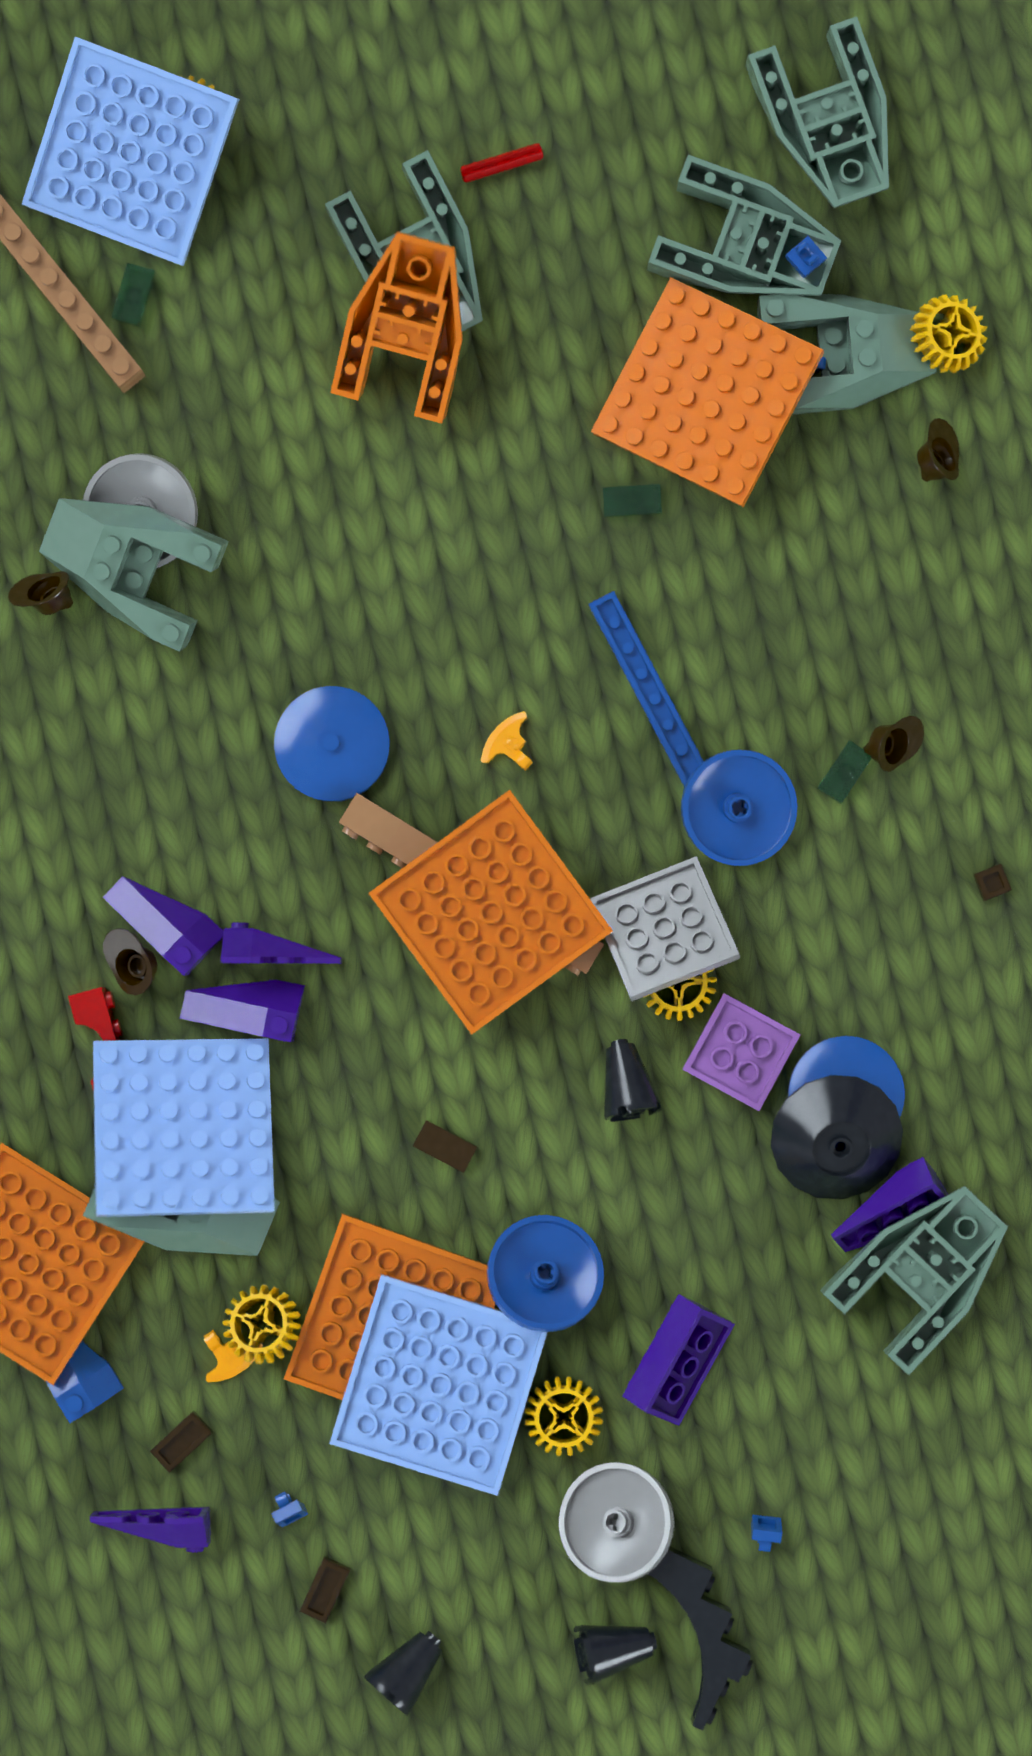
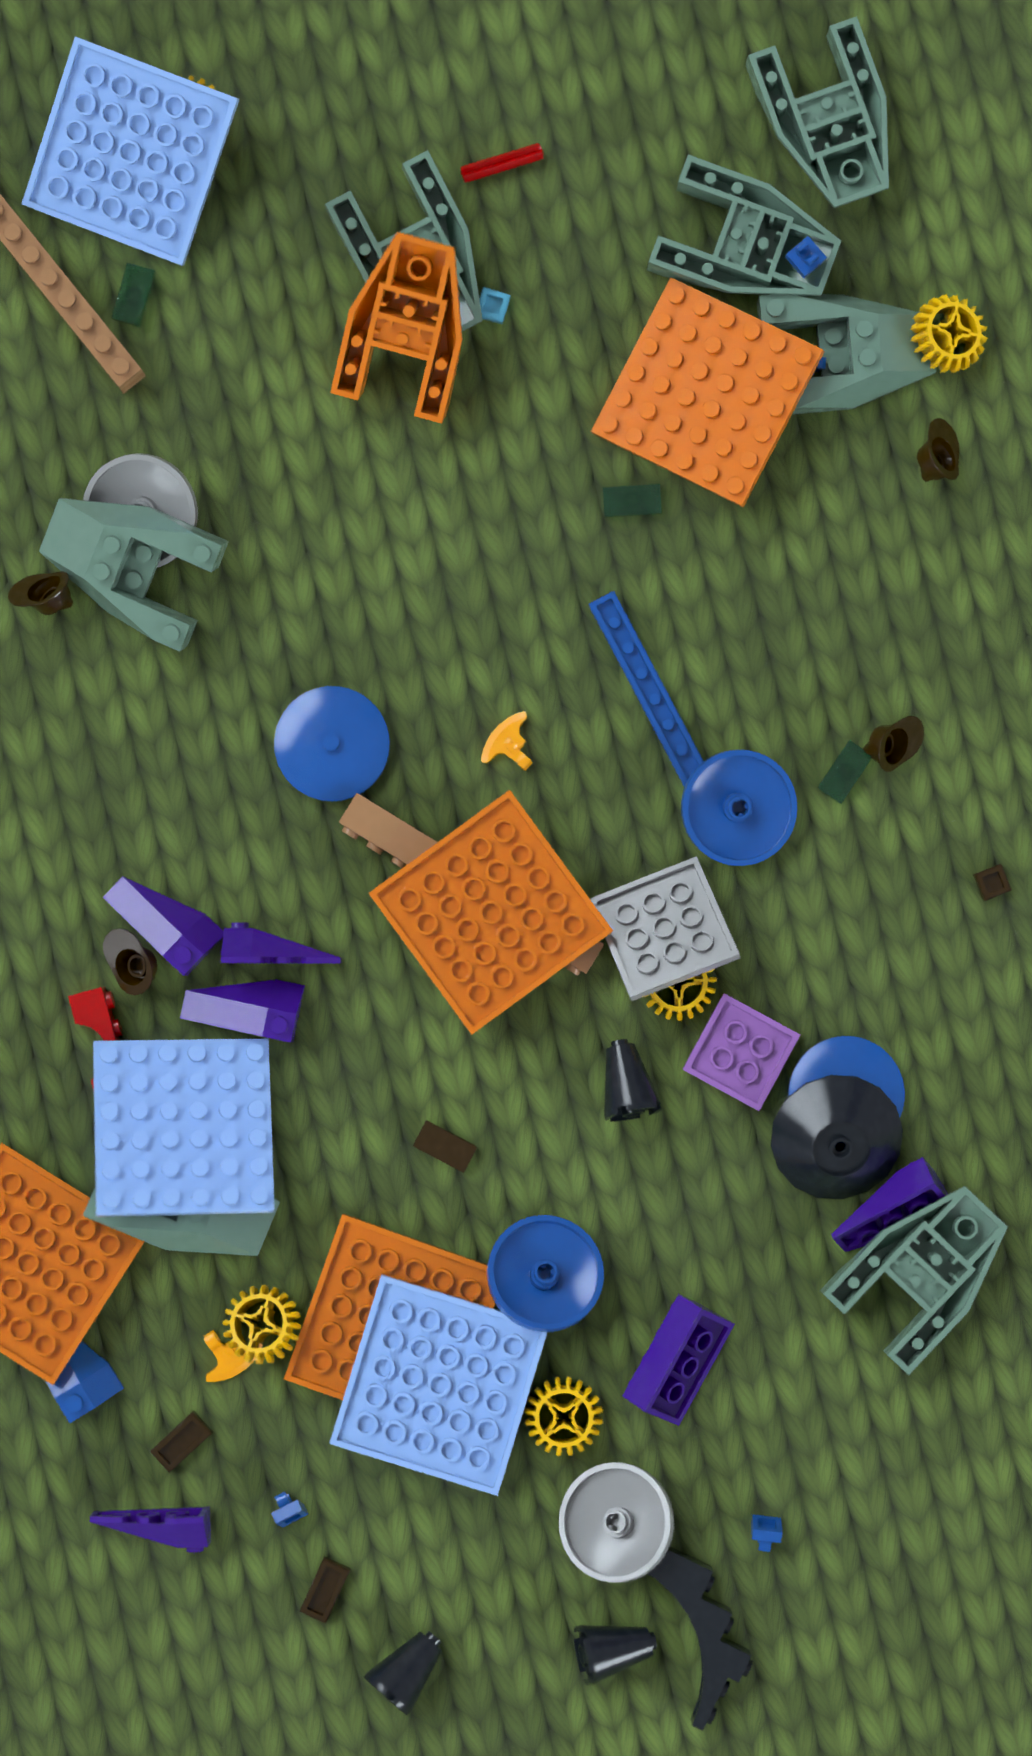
none -> medium azure tile [479,287,511,324]

